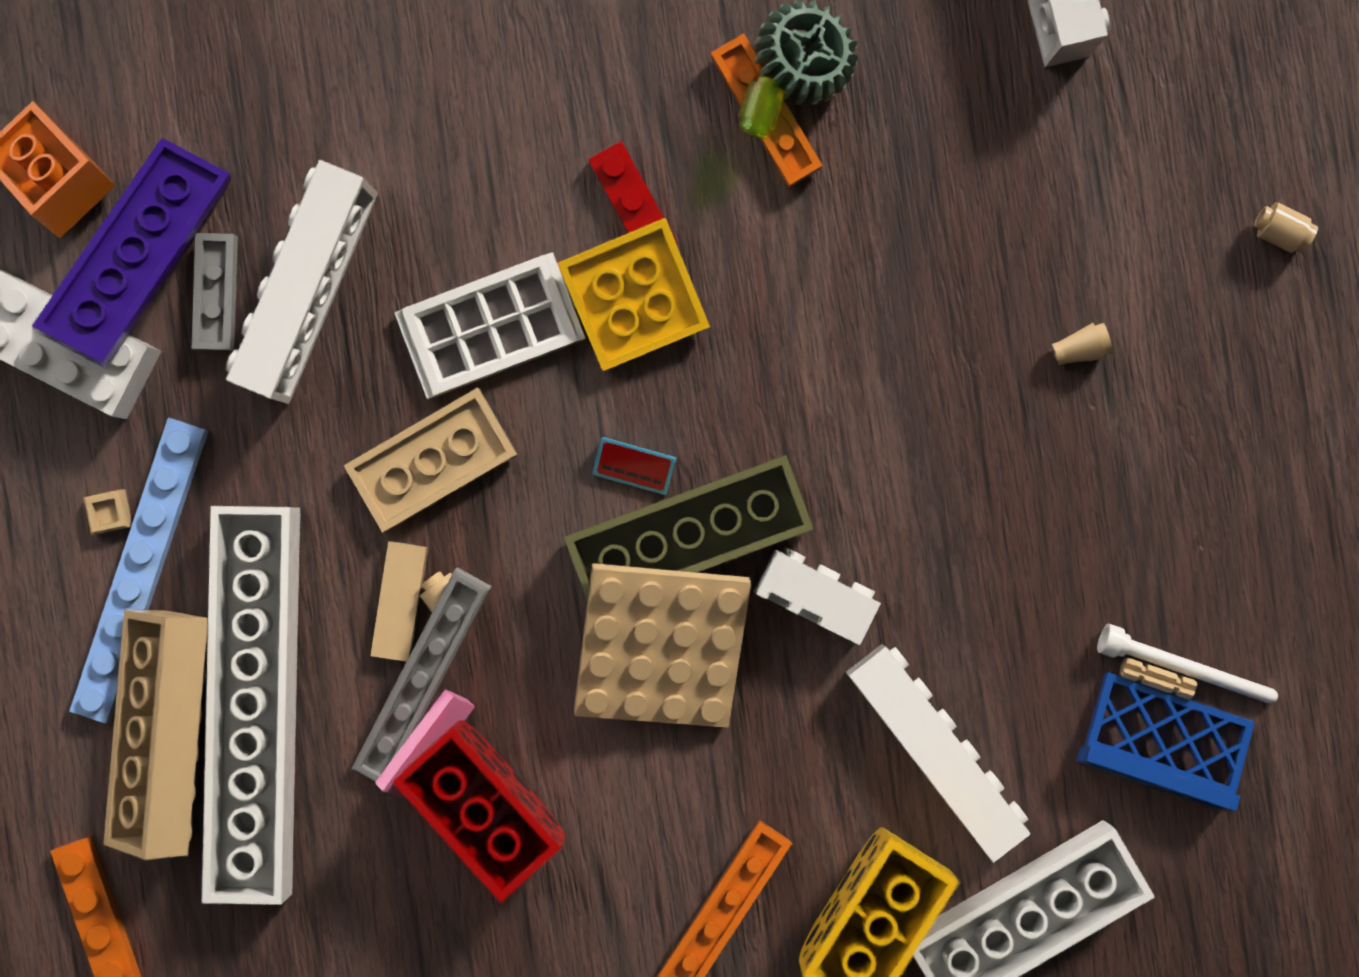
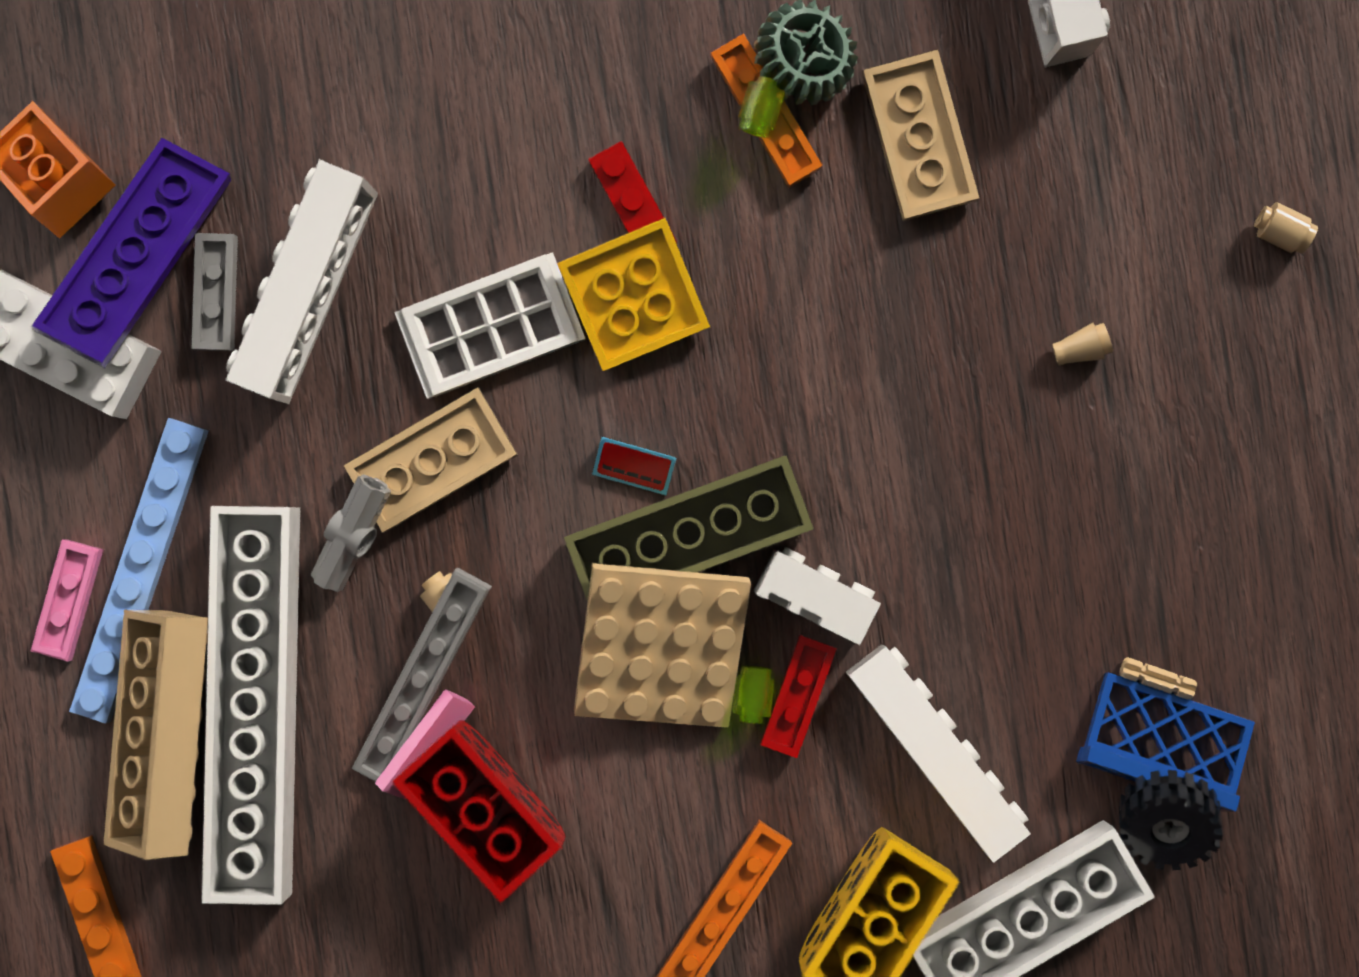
tan tile [83,489,132,535] -> none
tan tile [370,541,428,662] -> none
white piece [1097,624,1278,704] -> none
none -> bright pink tile [31,539,103,662]
none -> light grey piece [311,474,391,592]
none -> clear neon green brick [732,665,775,724]
none -> red plate [760,634,837,758]
none -> tan plate [862,50,979,221]
none -> black bush [1119,770,1223,870]

